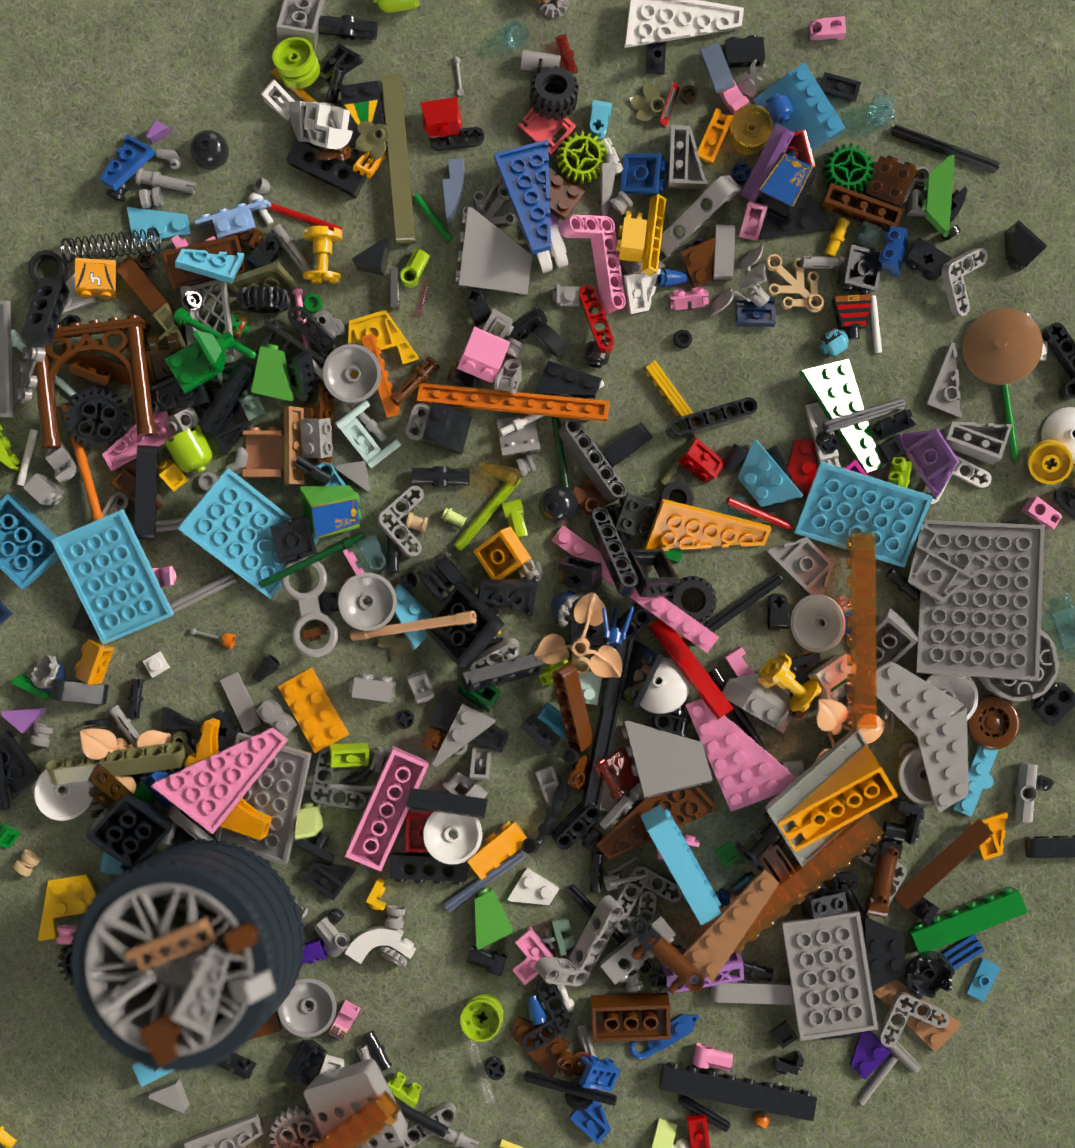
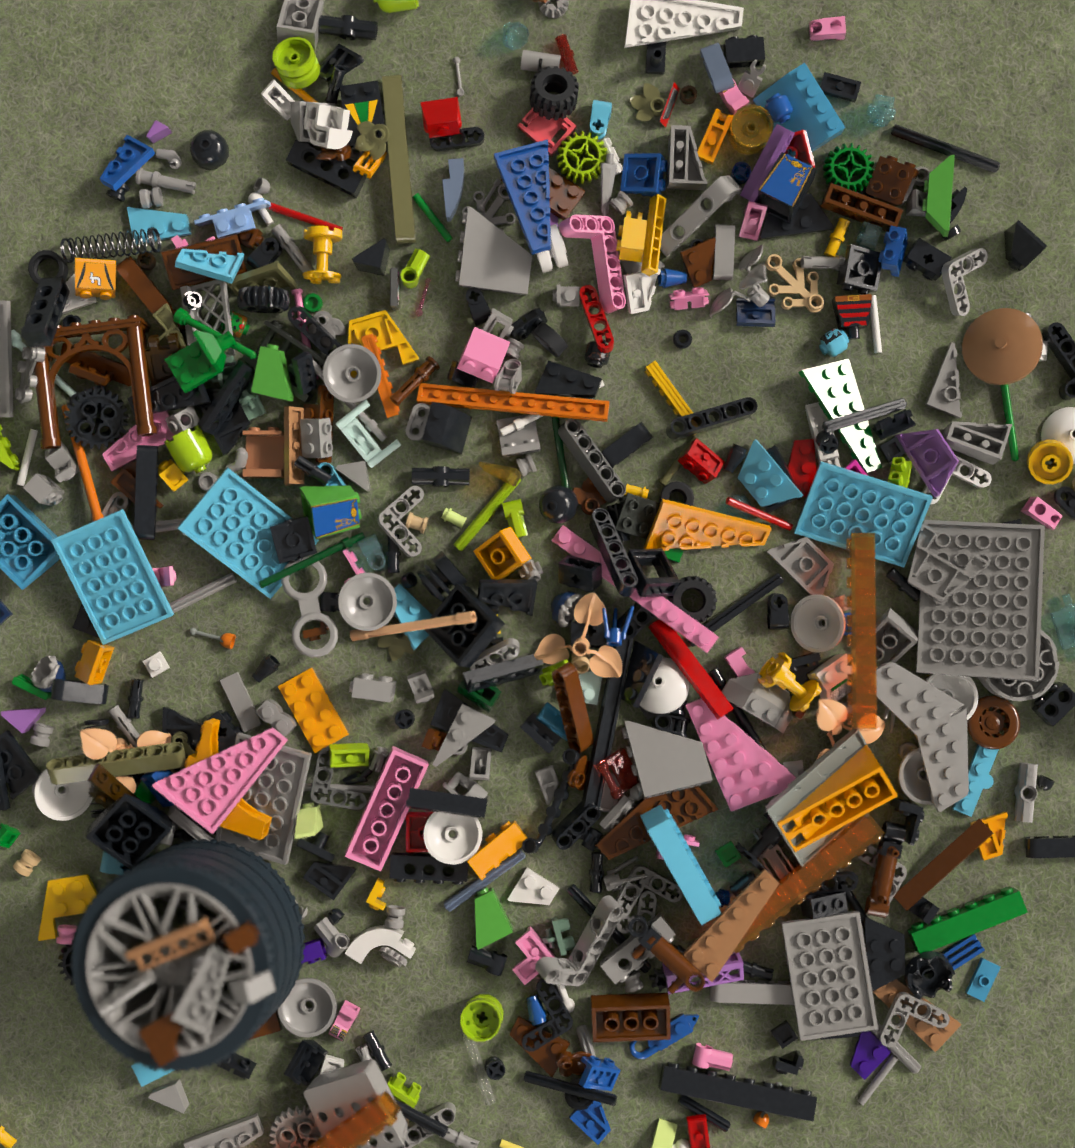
none -> yellow pin [624,484,649,499]

